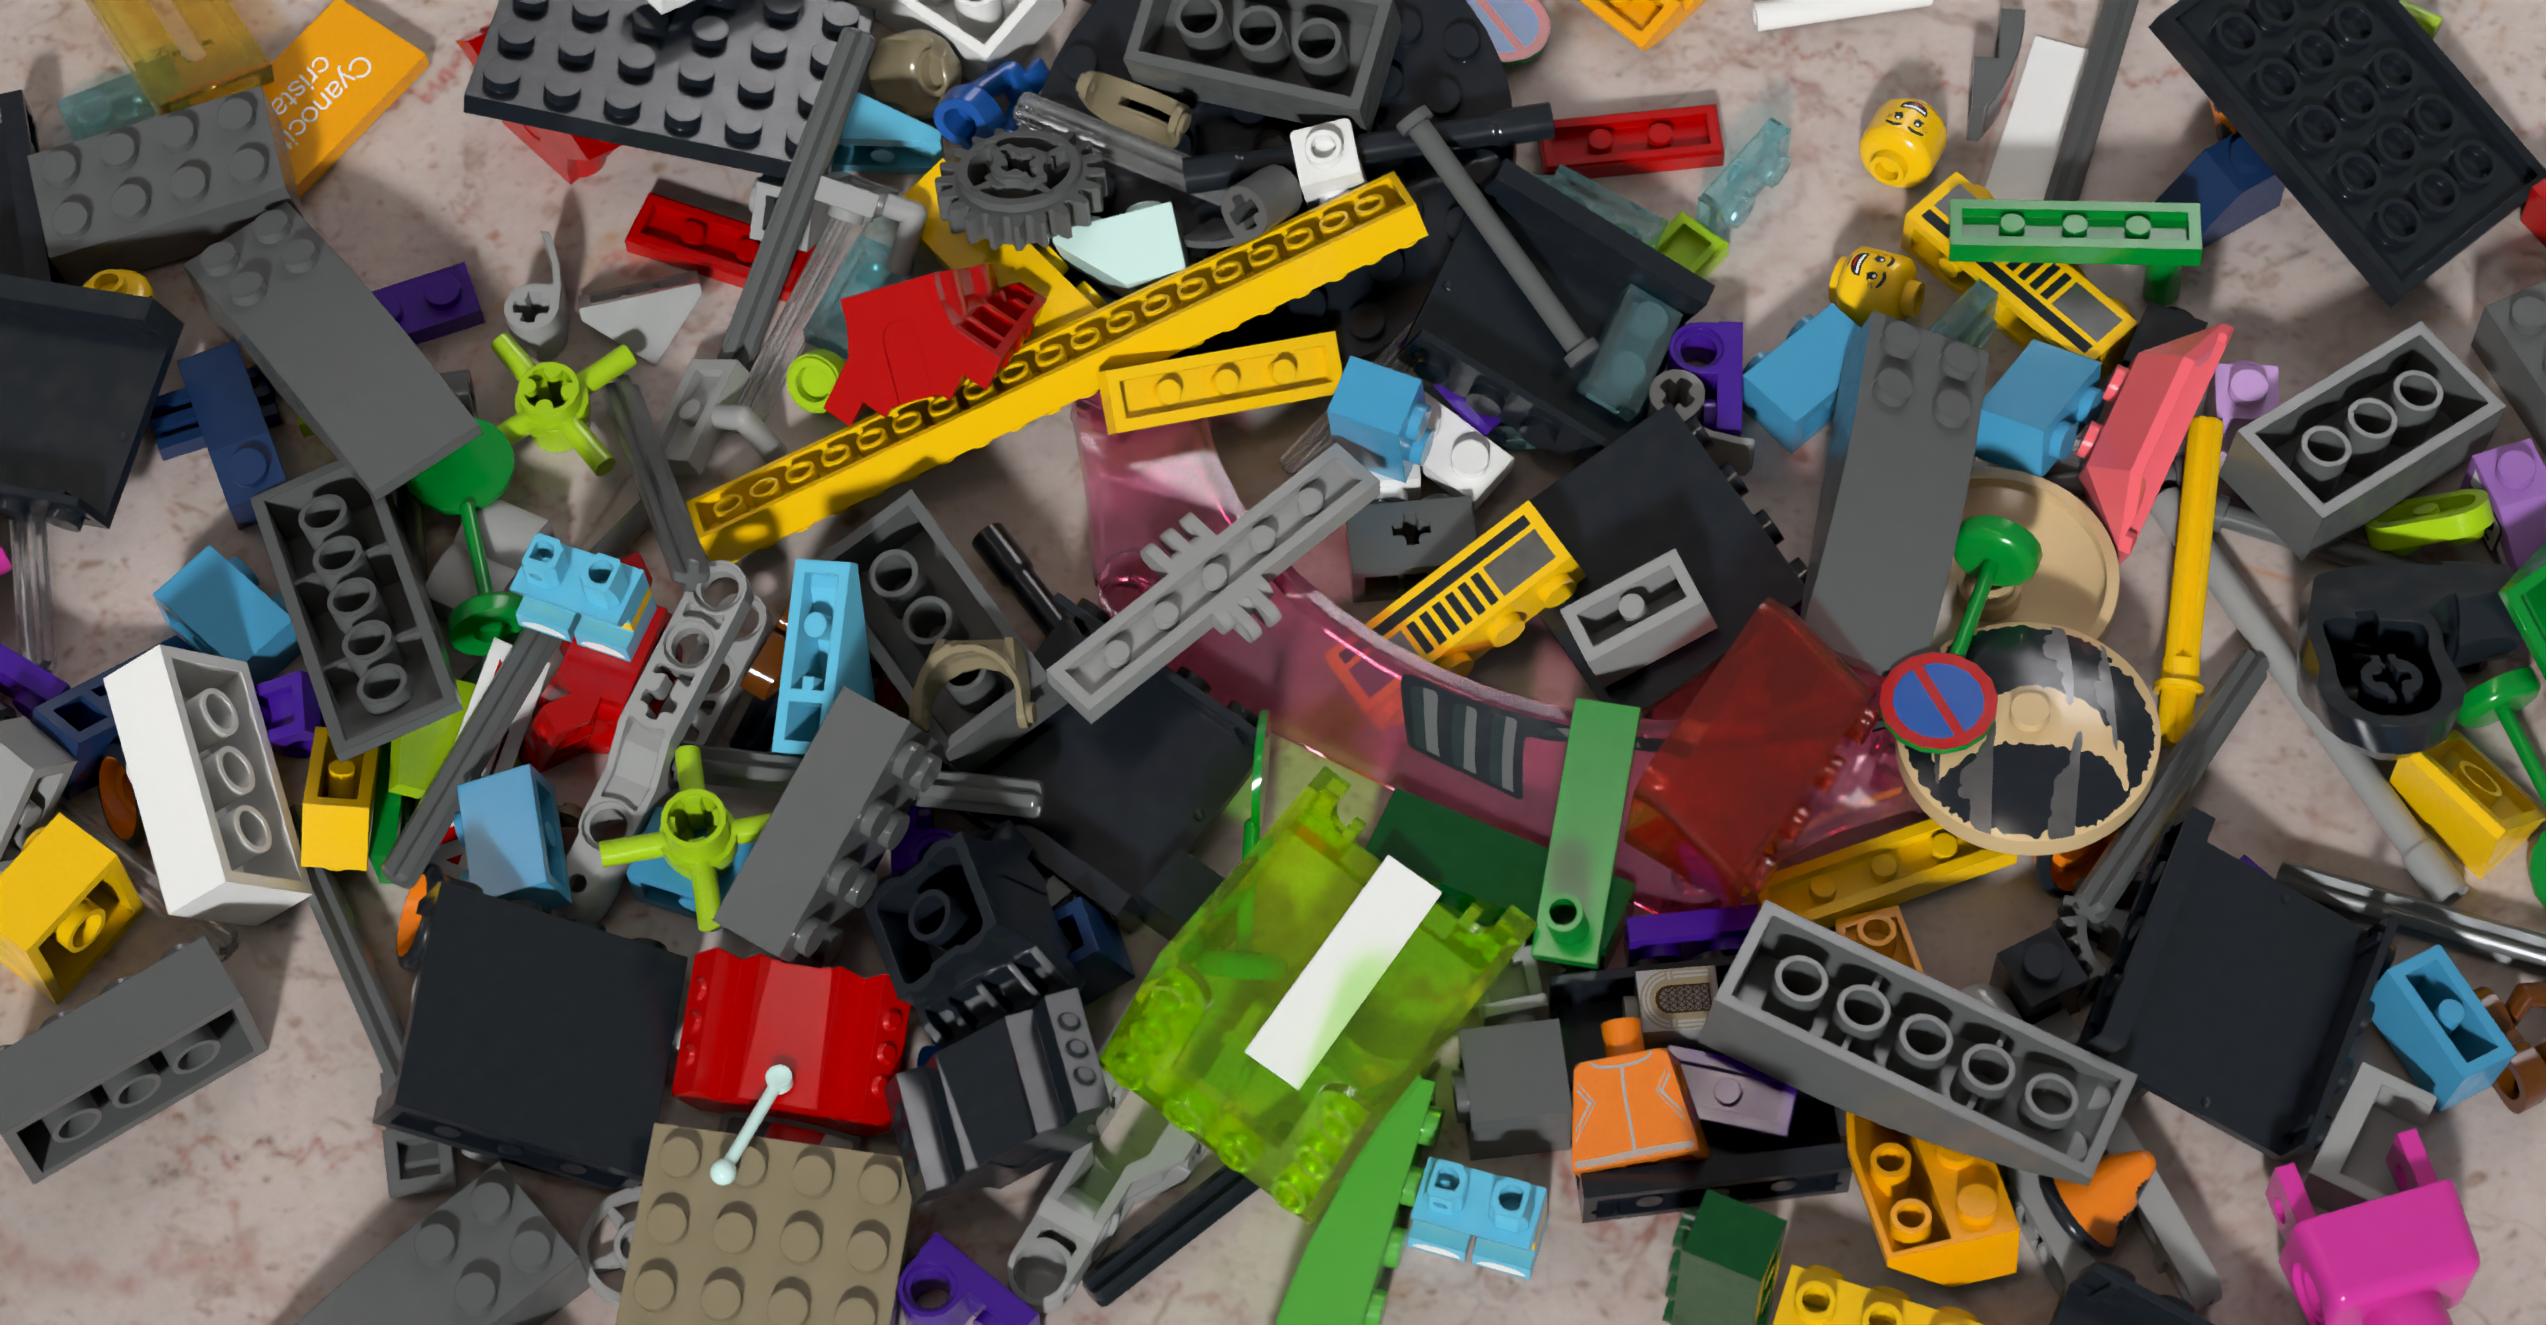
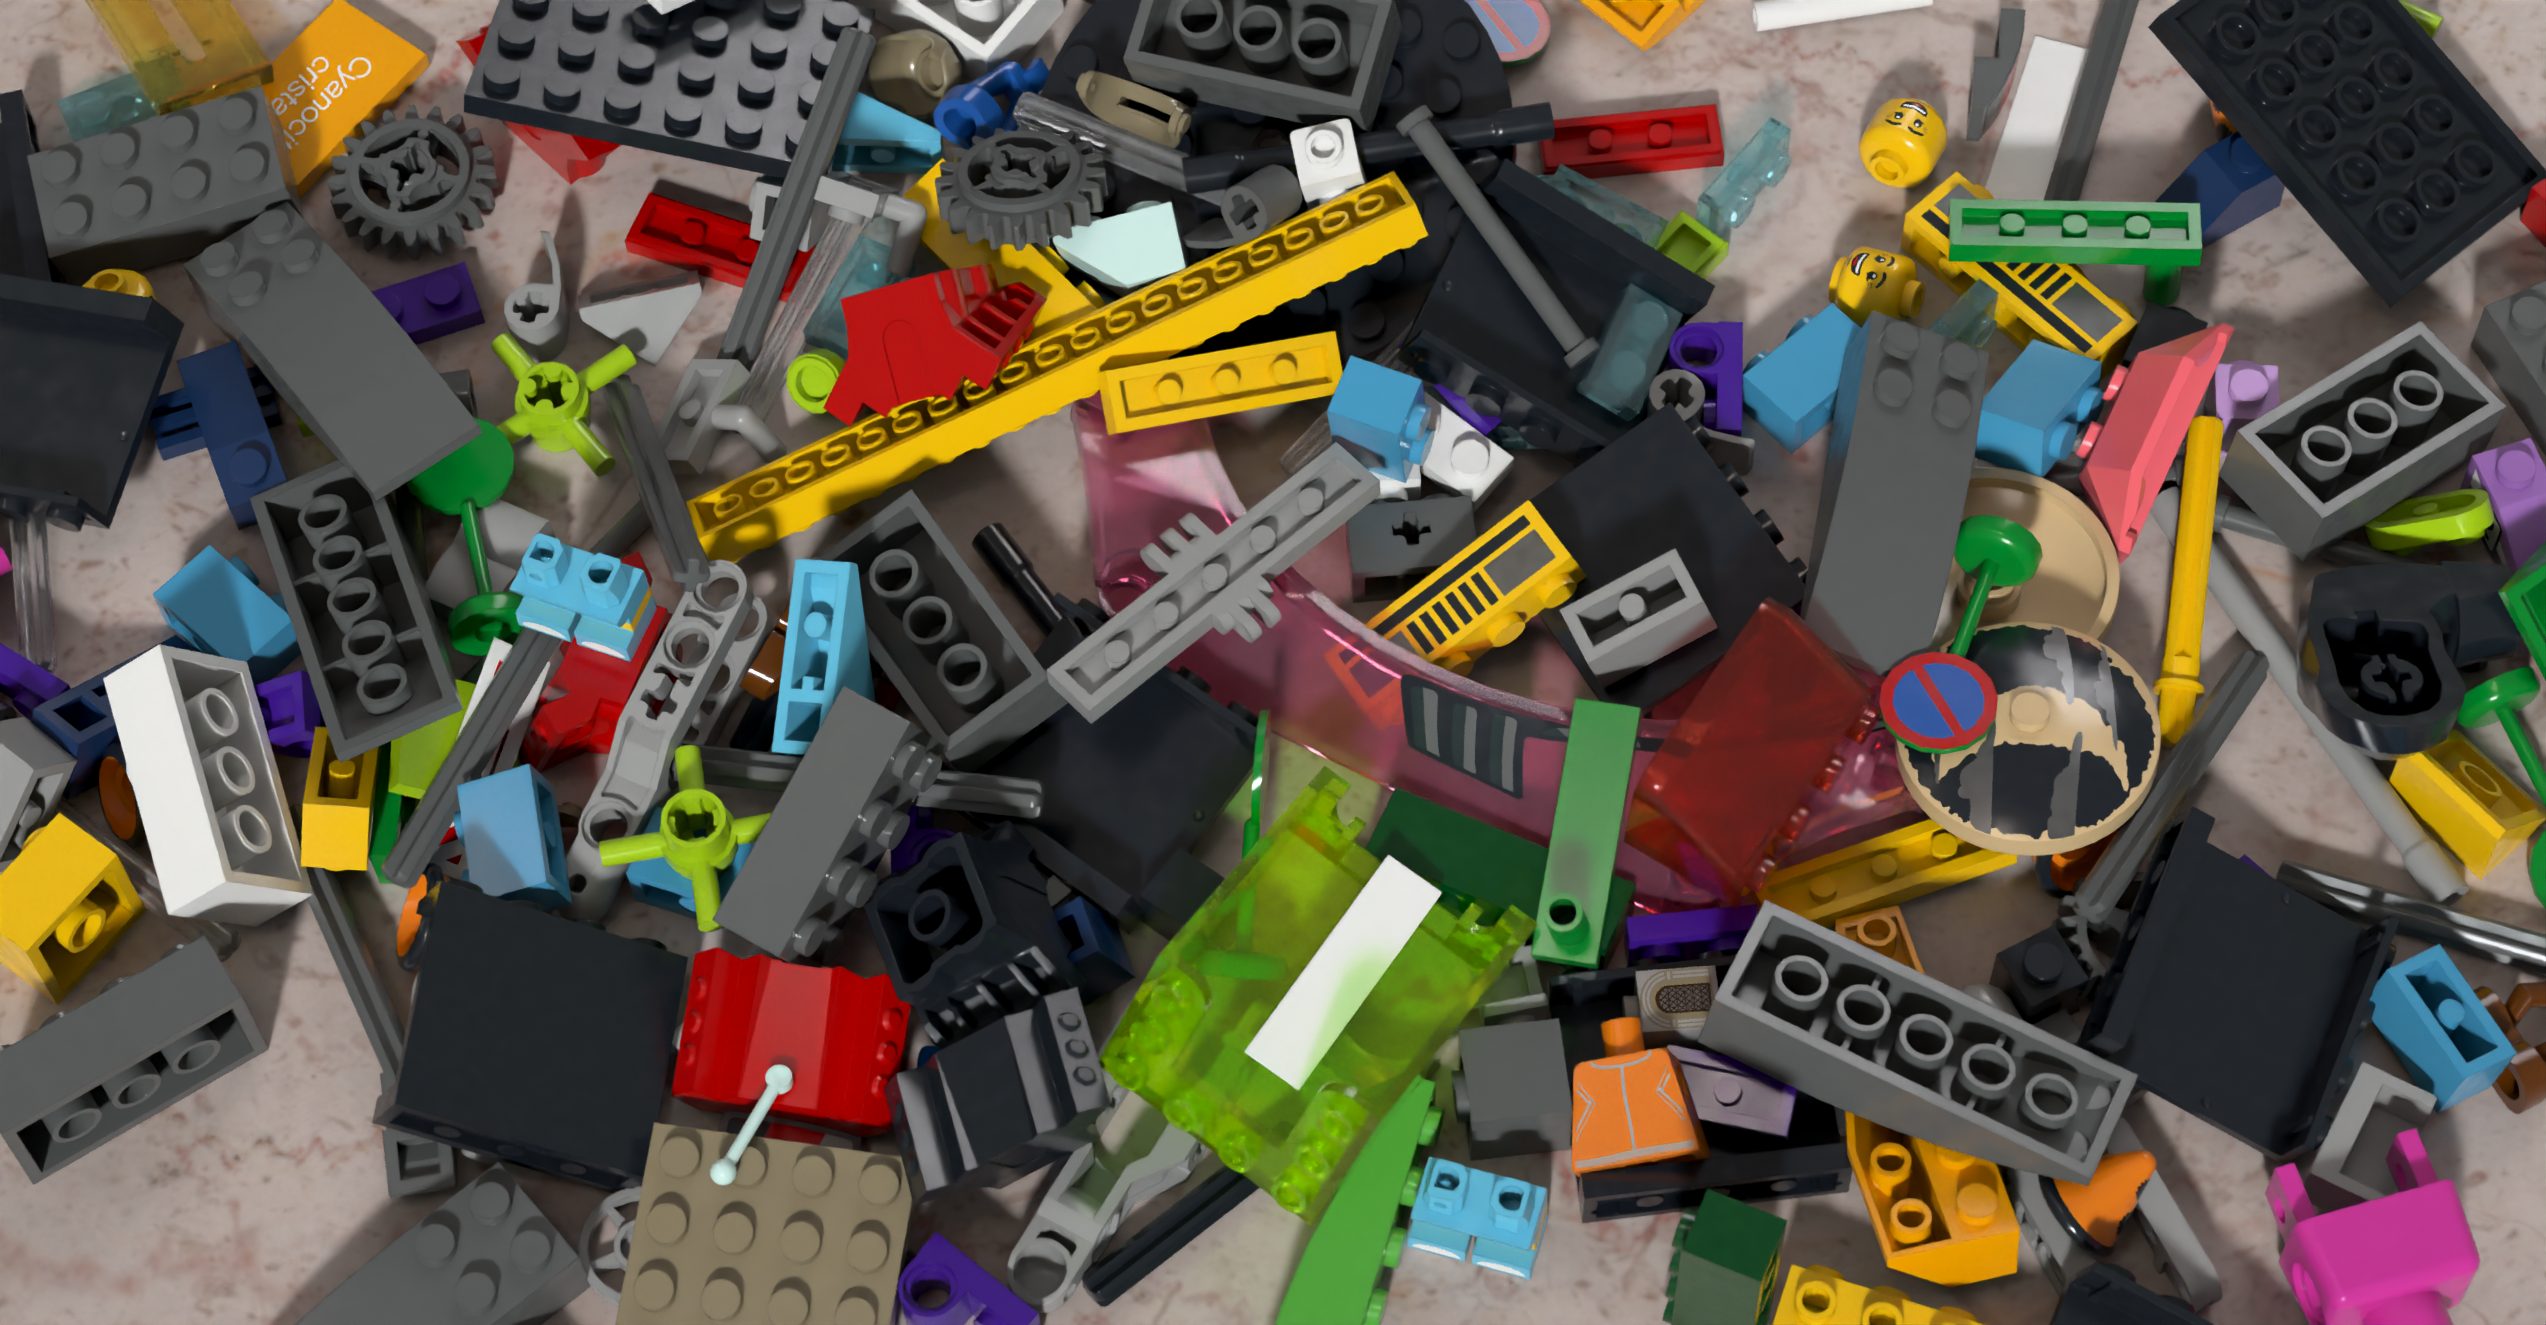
dark tan helmet [909,637,1037,731] -> none
none -> dark grey gear [327,105,499,261]

